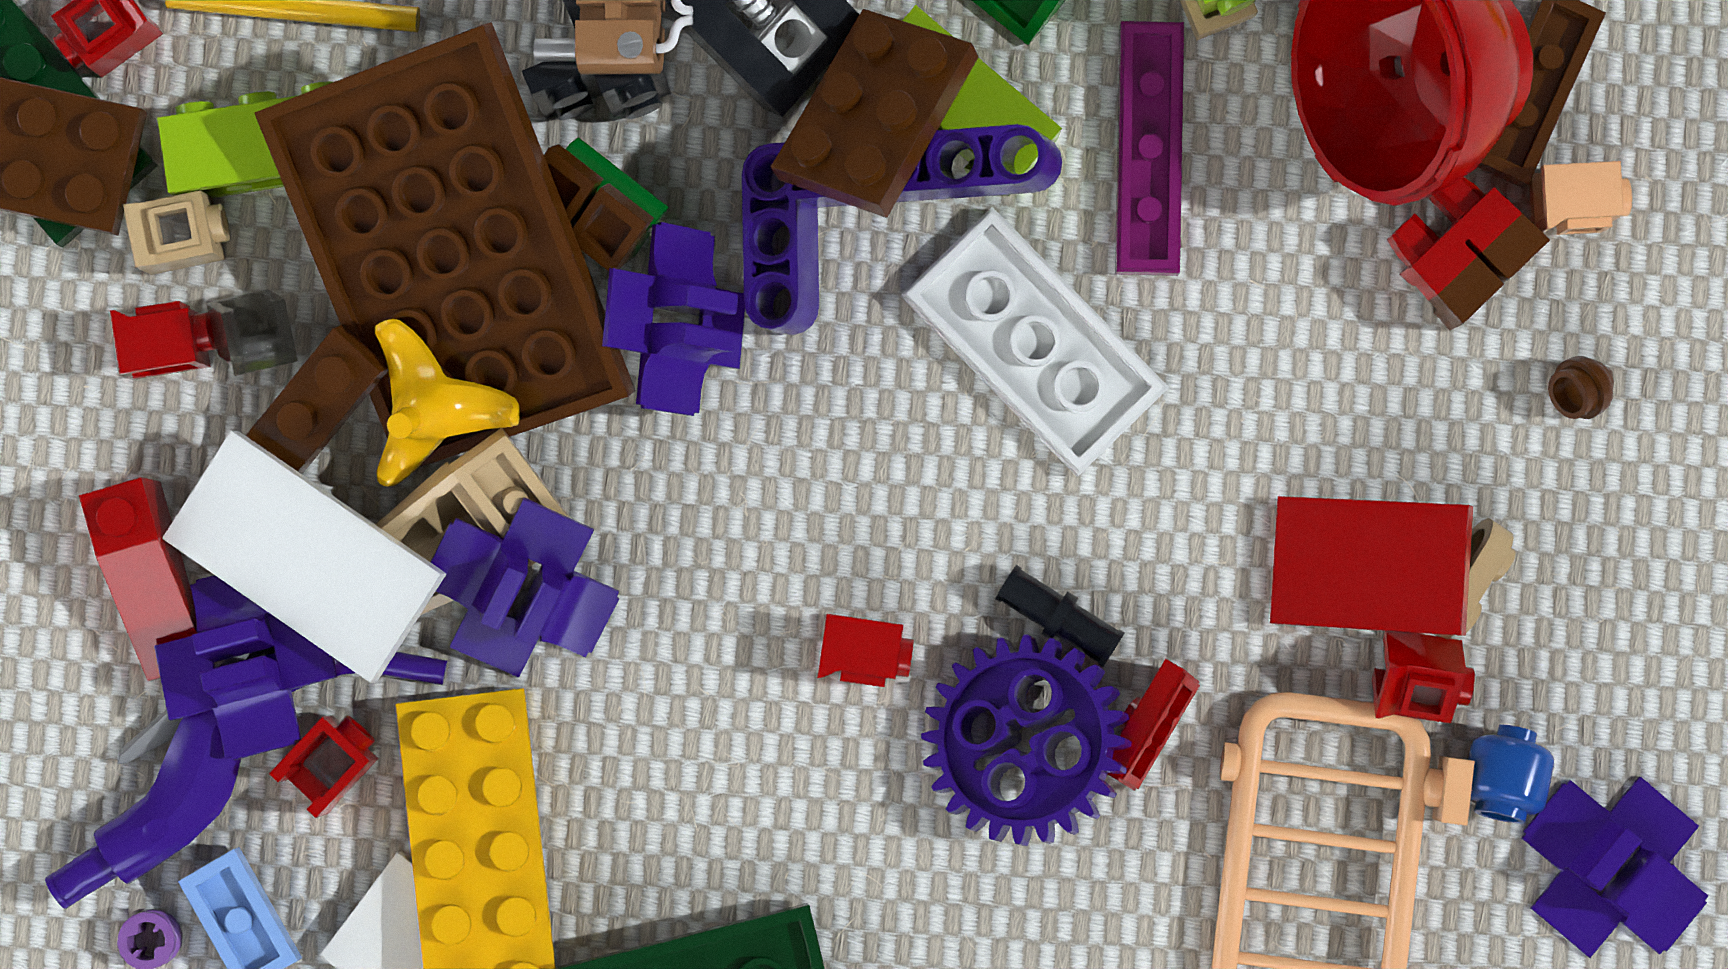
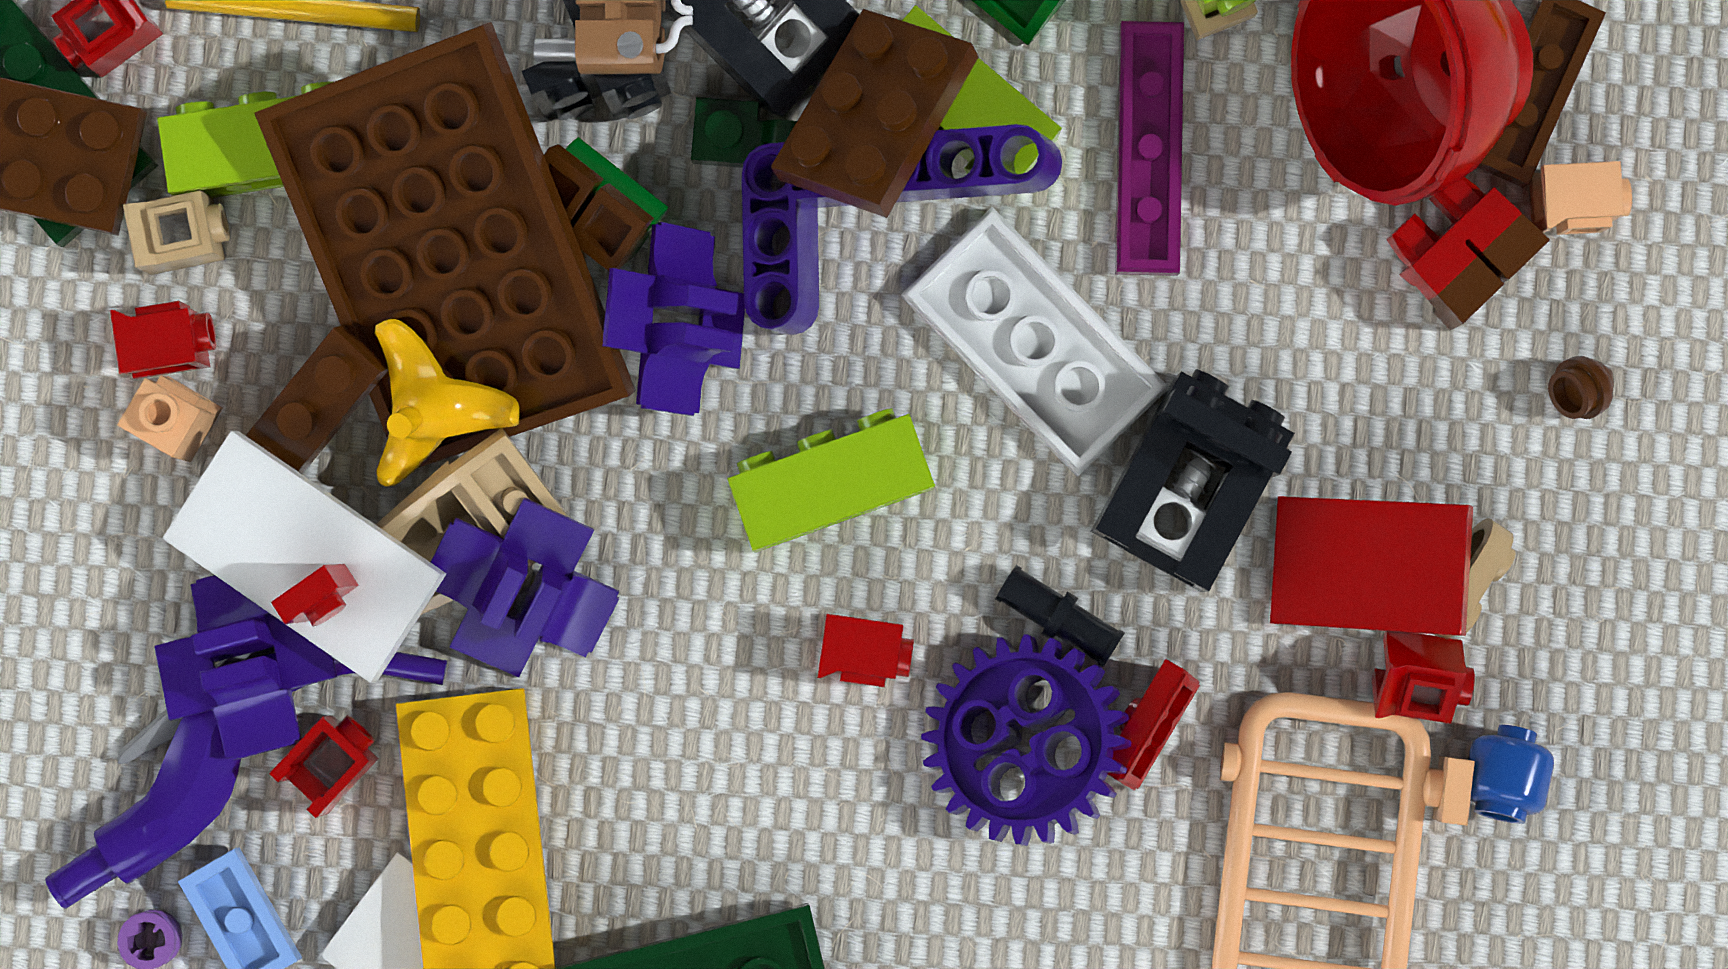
slope [79,477,198,681] -> none
clear smoke window [206,289,298,376] -> none
dark purple piece [1521,776,1708,958] -> none
none -> light nougat window [117,375,223,462]
none -> red plate [271,564,359,627]
none -> dark green plate [691,97,797,168]
none -> lime brick [727,408,935,553]
none -> black brick [1090,369,1295,592]

